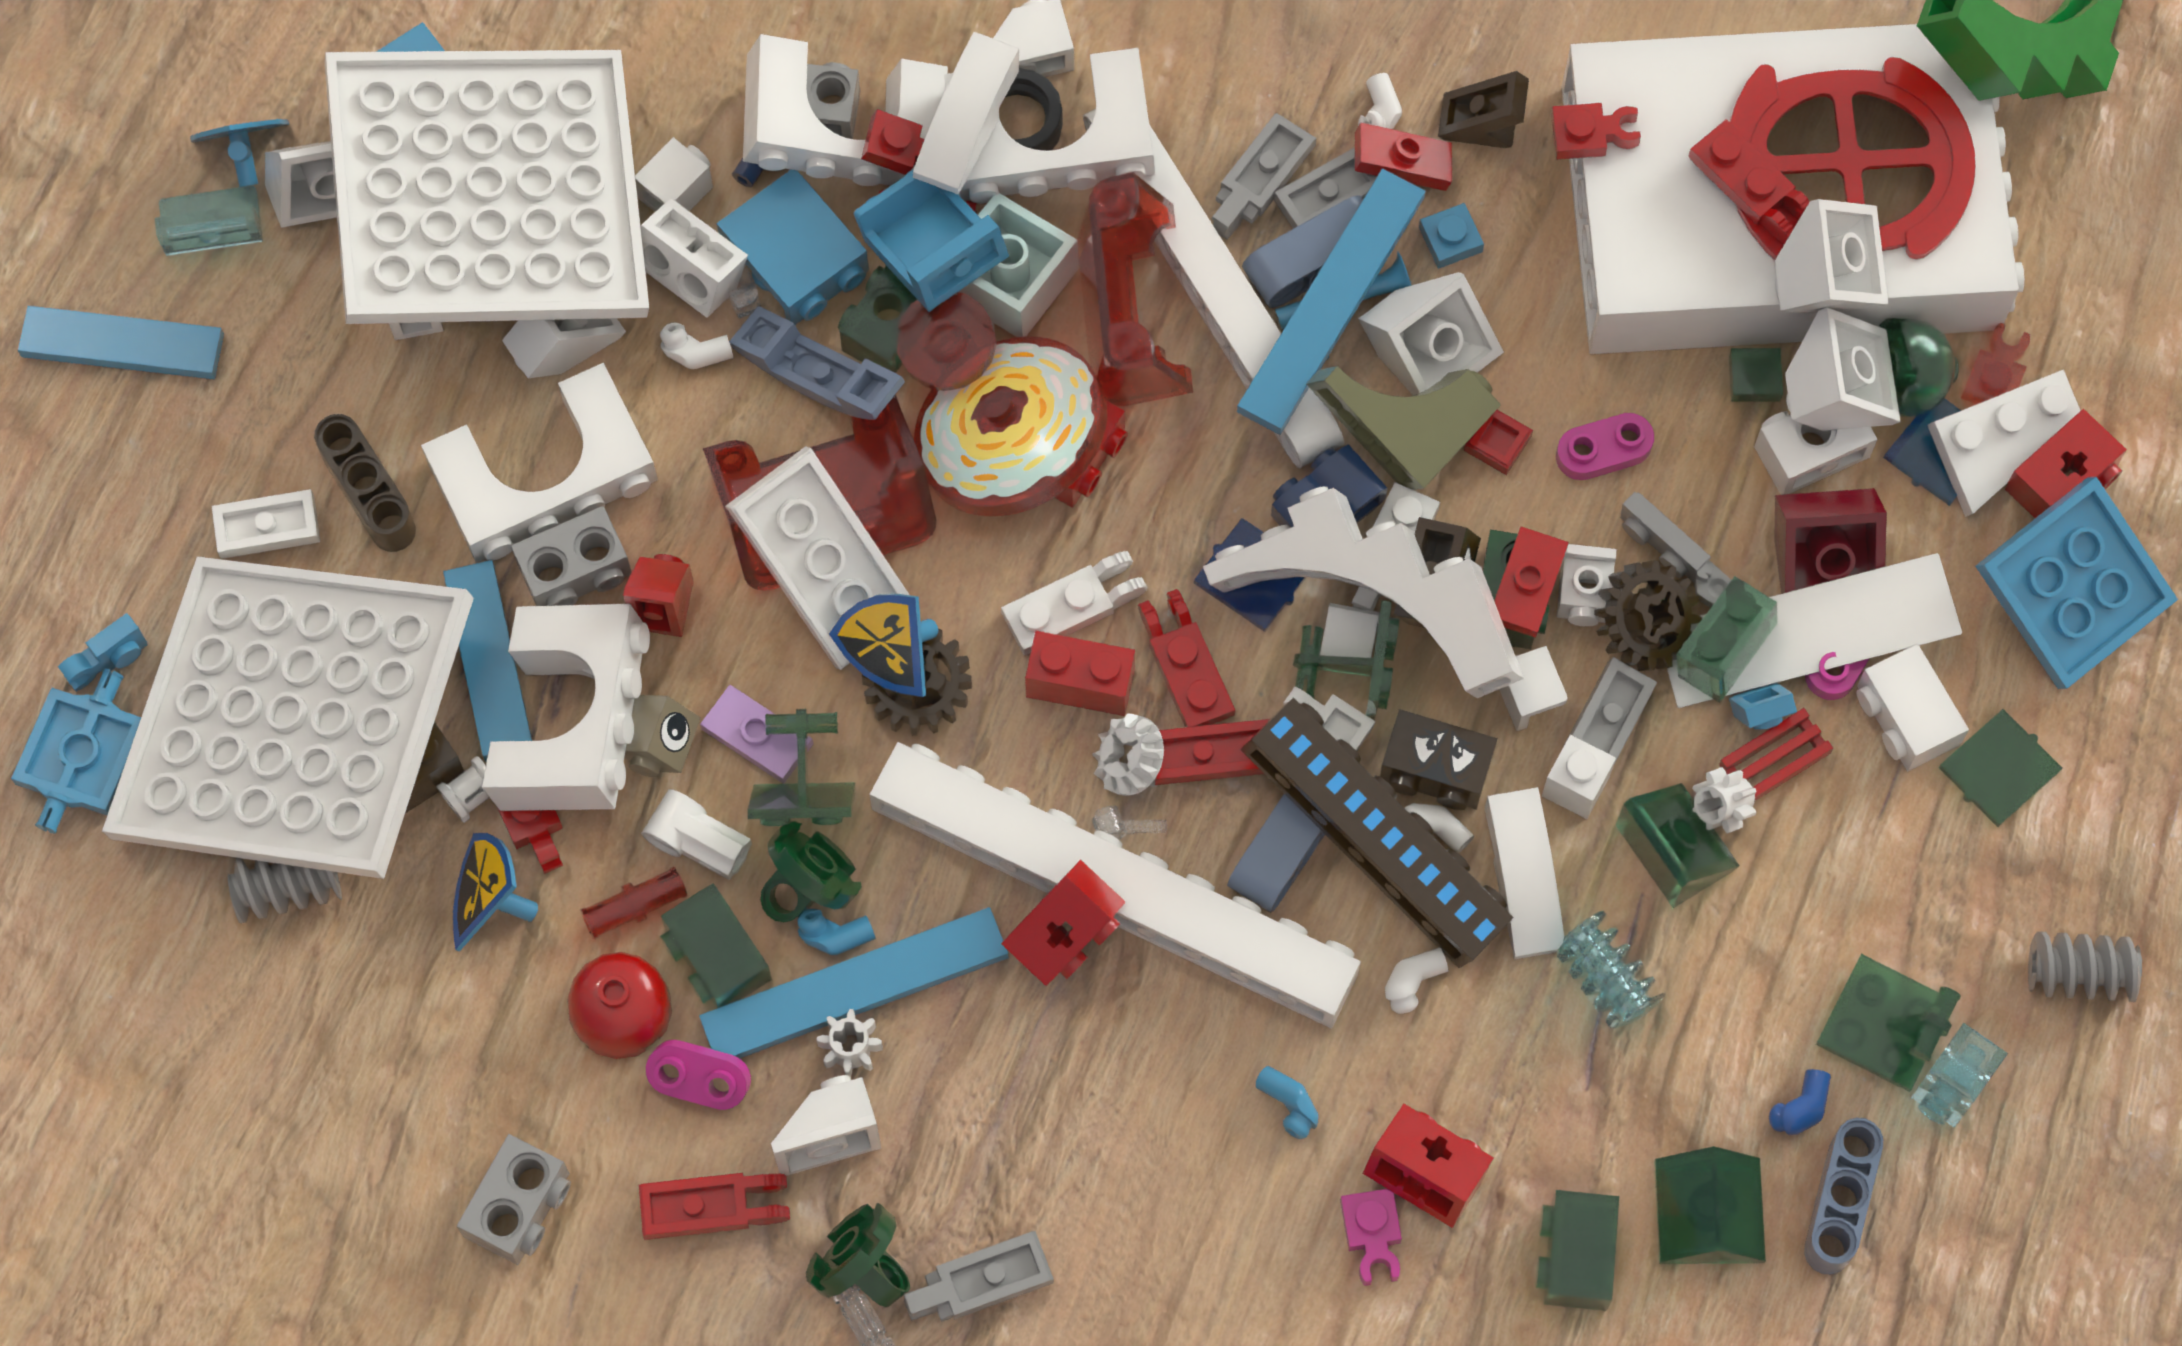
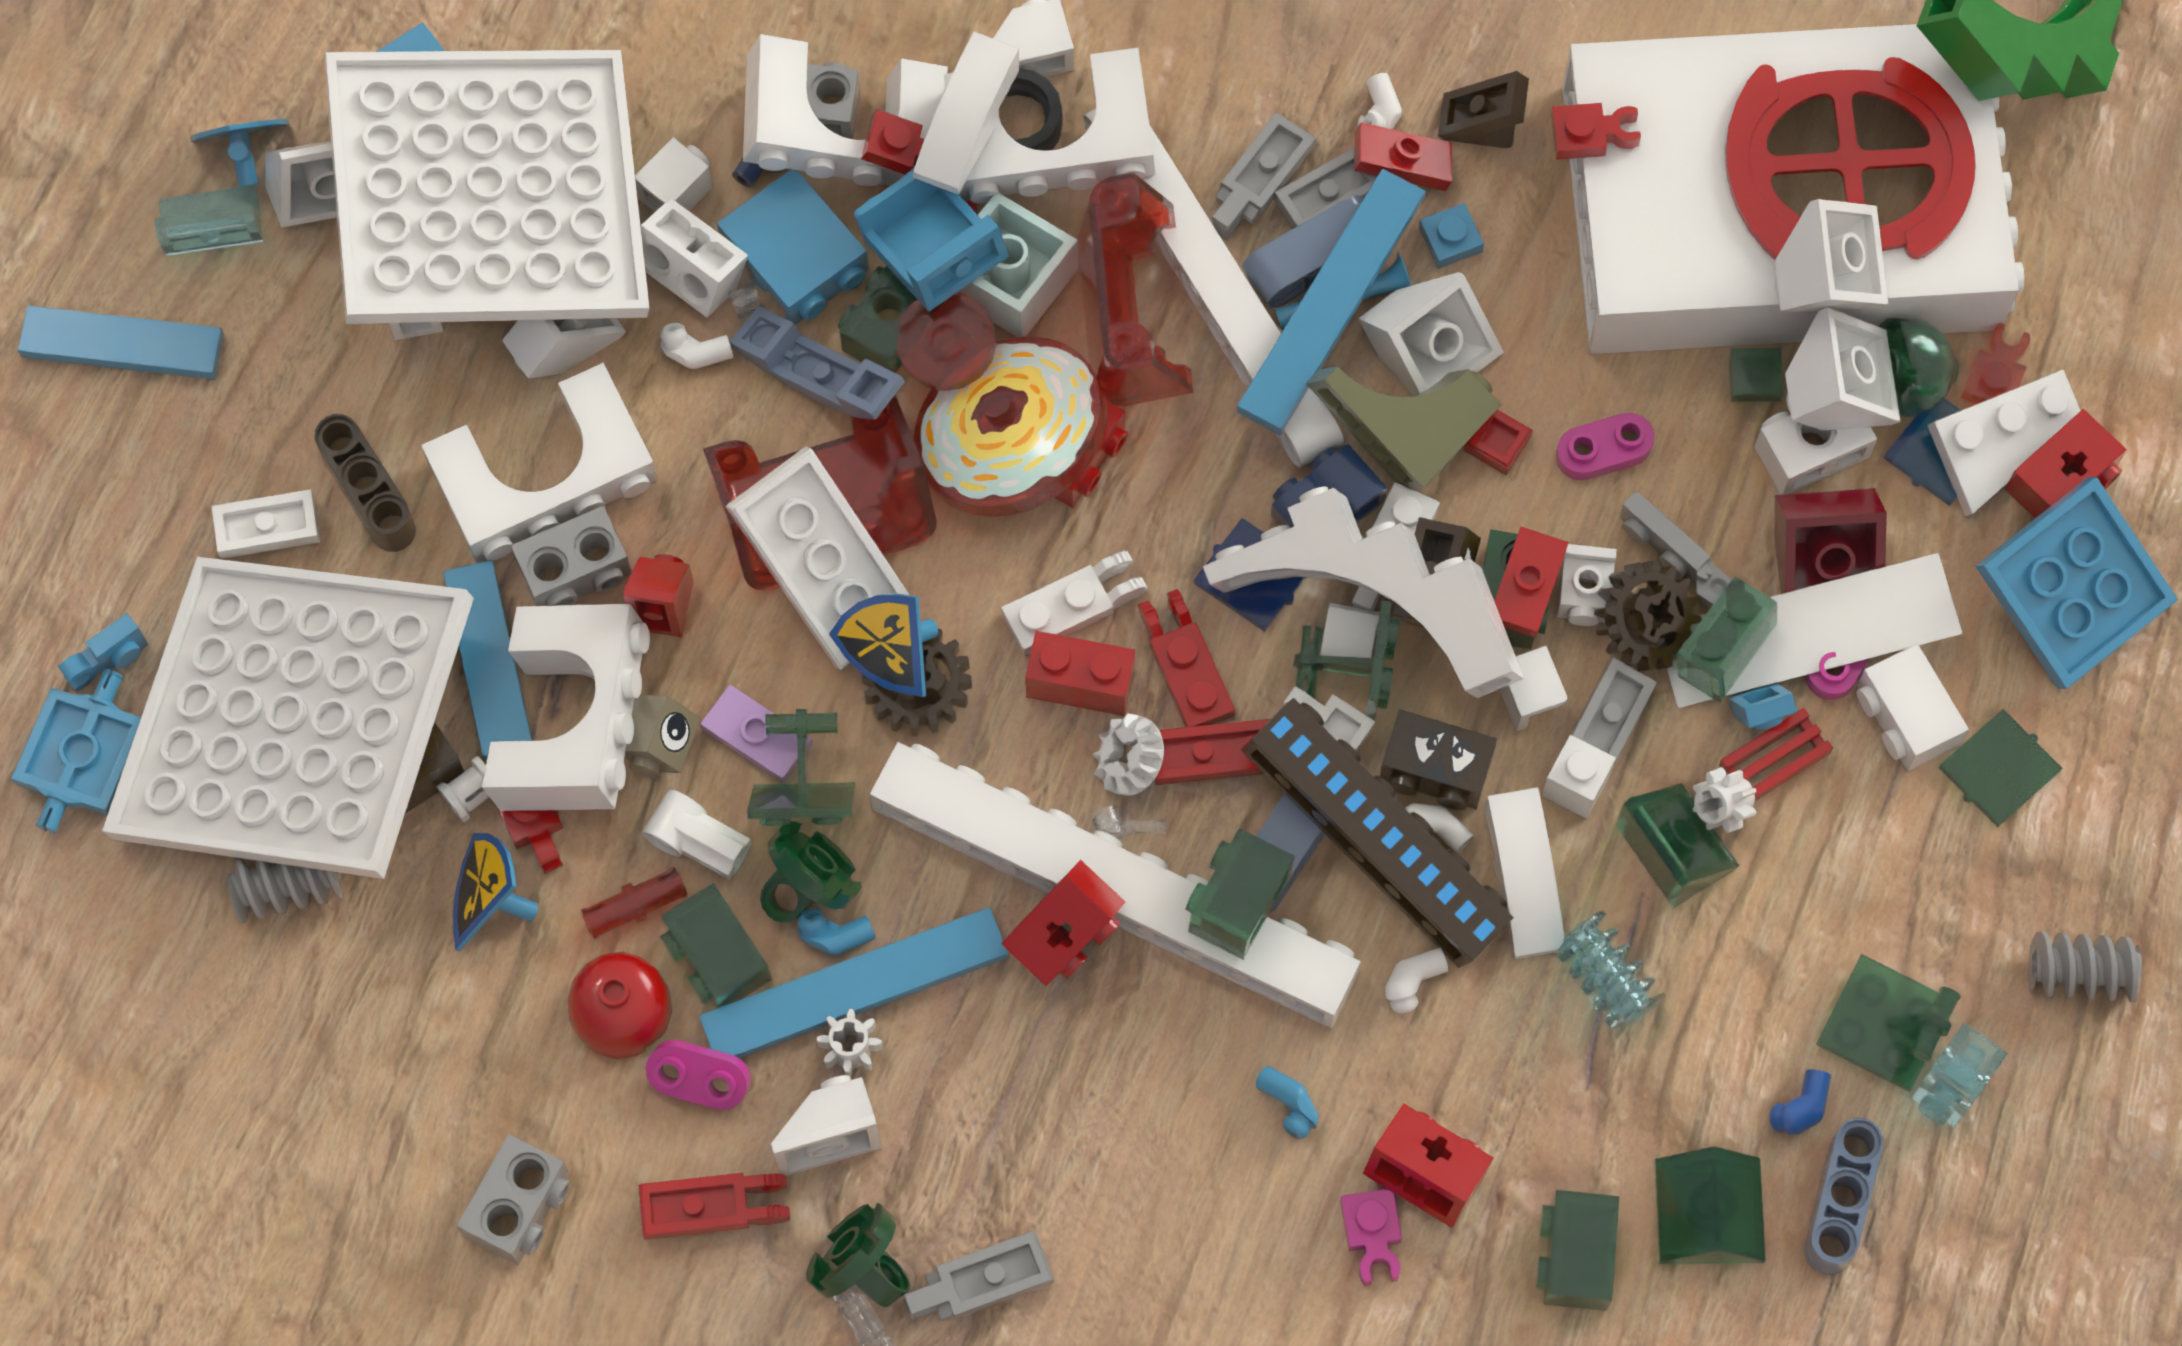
red hinge [1688,119,1810,244] -> none
none -> clear green brick [1185,828,1295,960]

